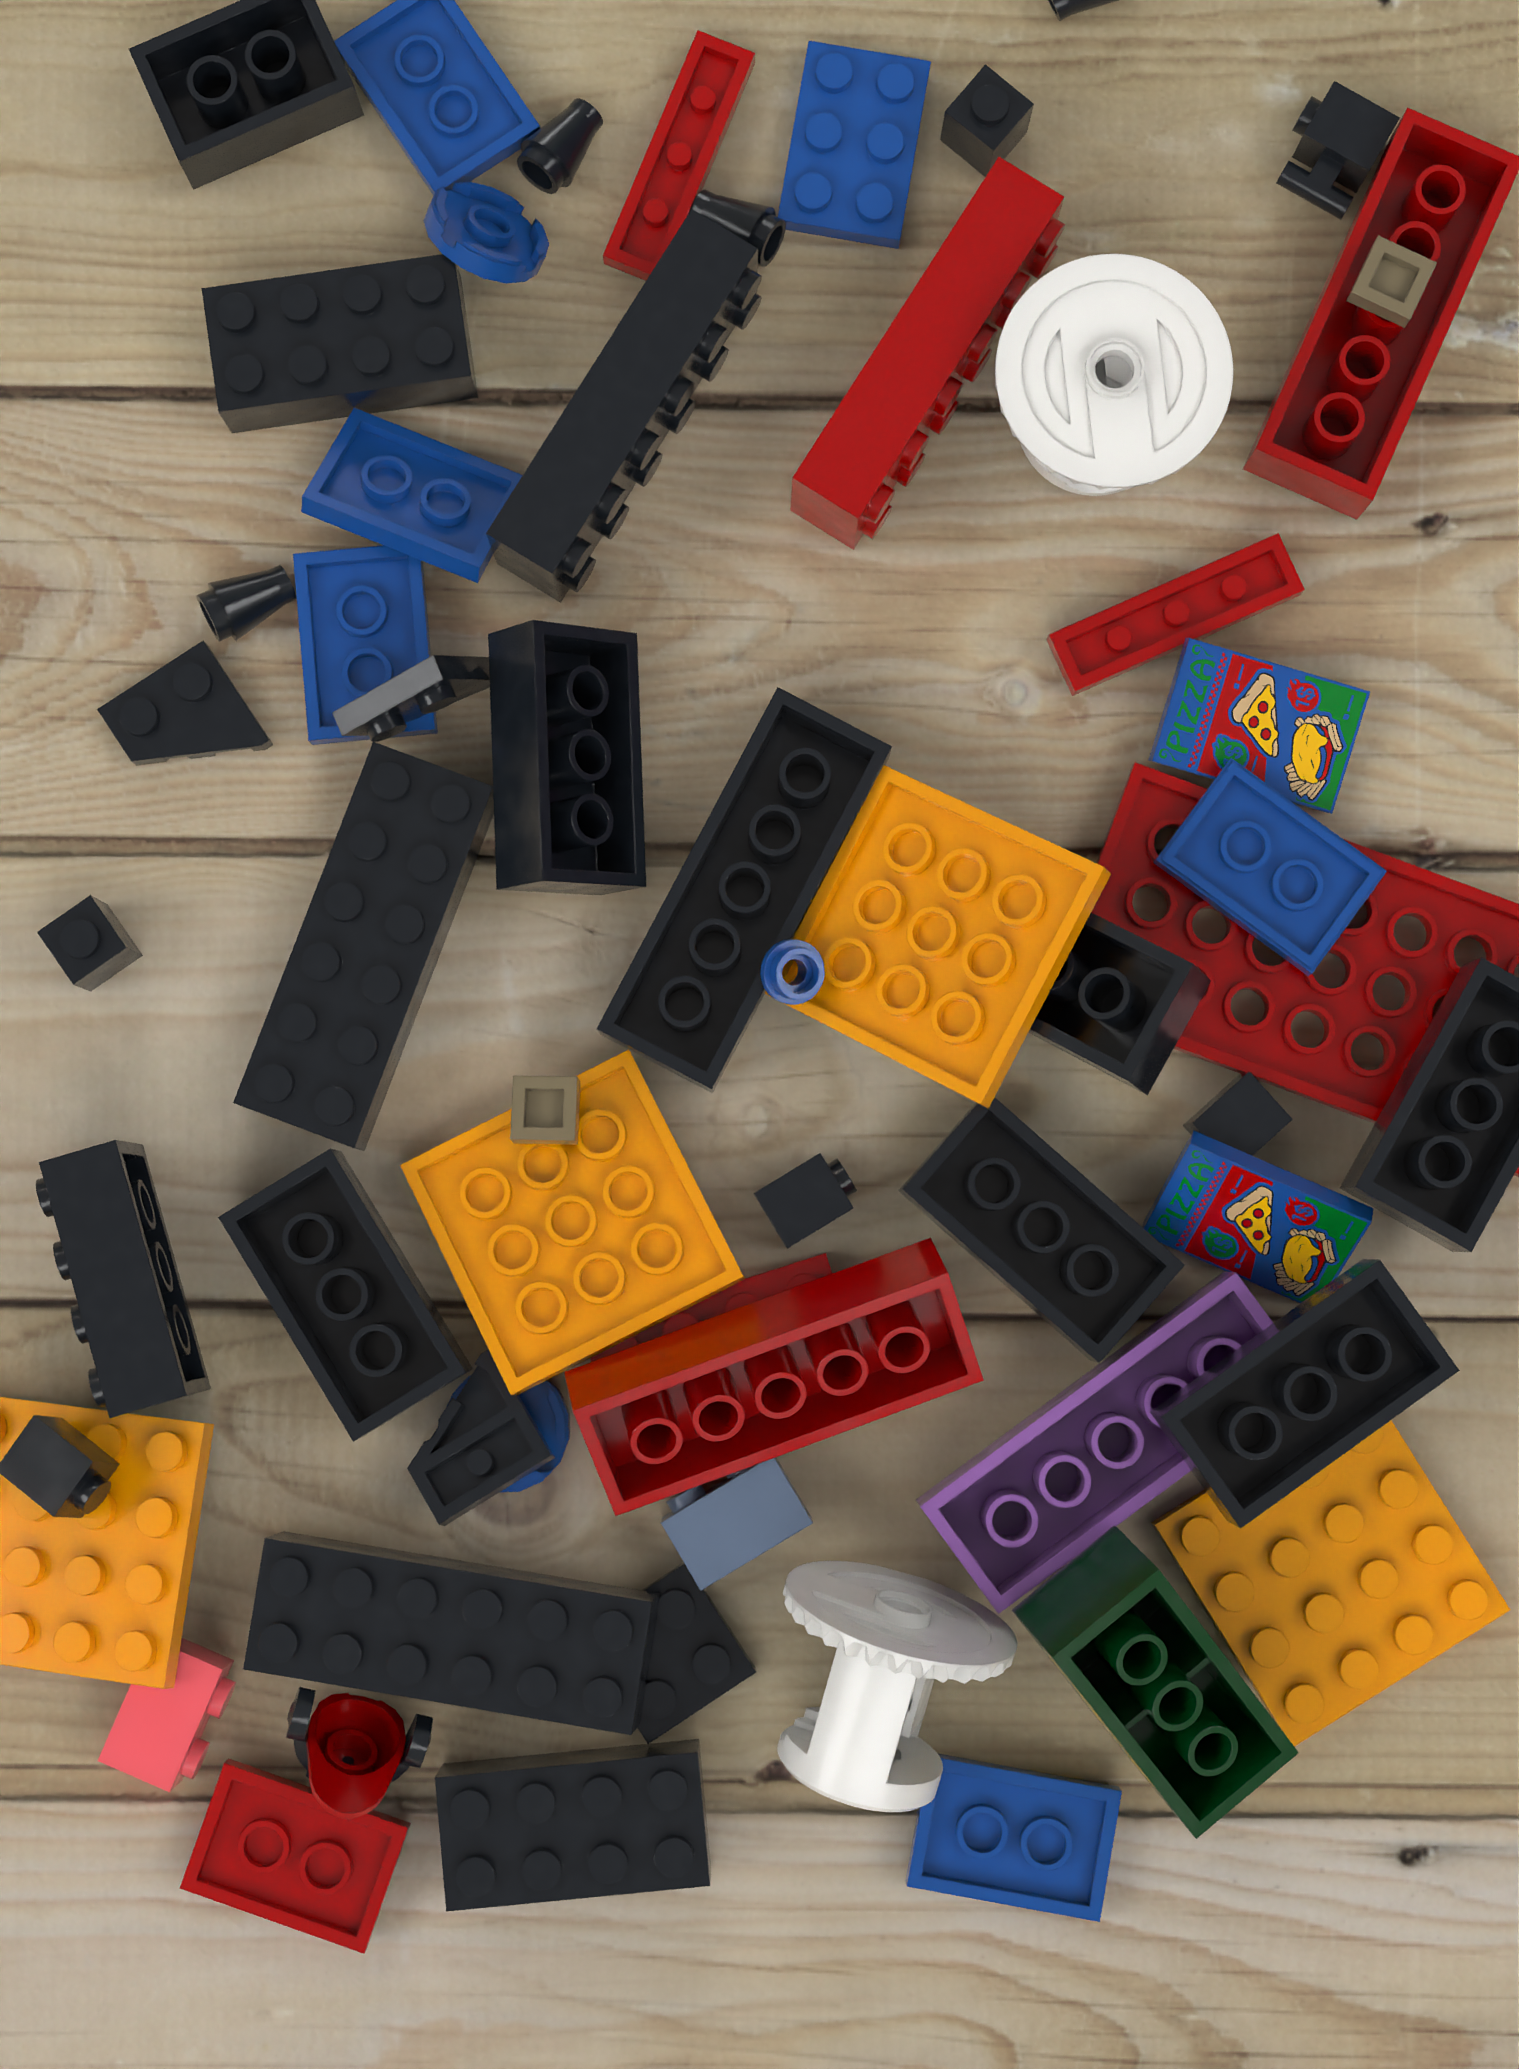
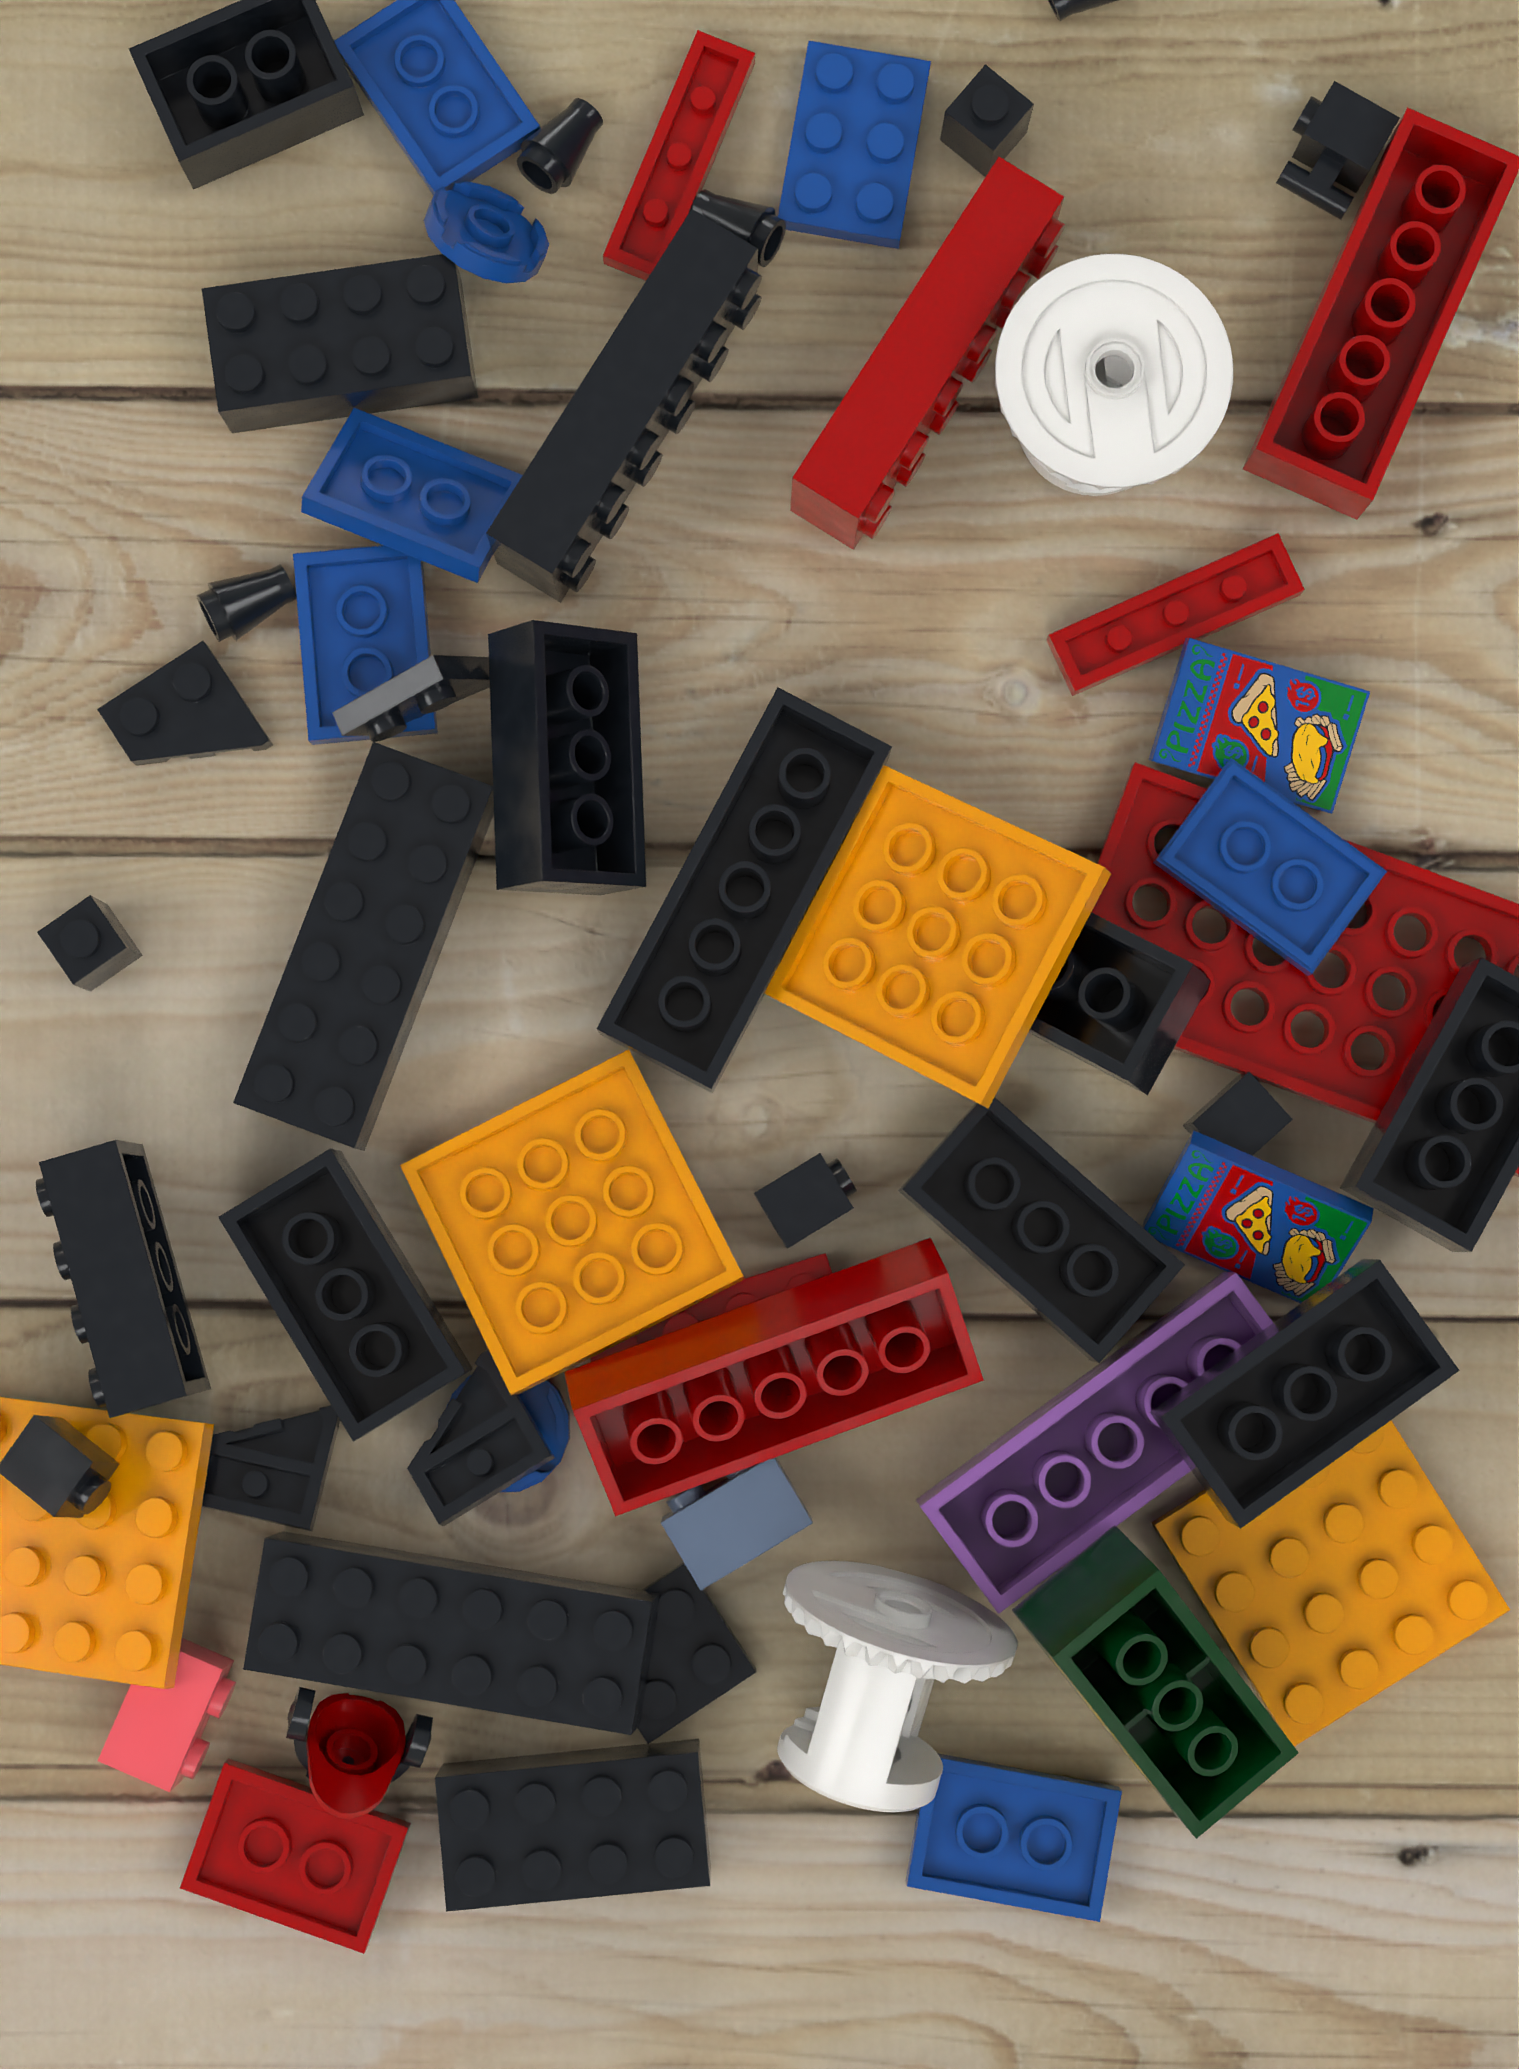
dark tan plate [510,1075,580,1145] -> none
blue plate [760,939,825,1005] -> none
dark tan plate [1346,235,1437,328] -> none
none -> black wing [202,1405,340,1531]

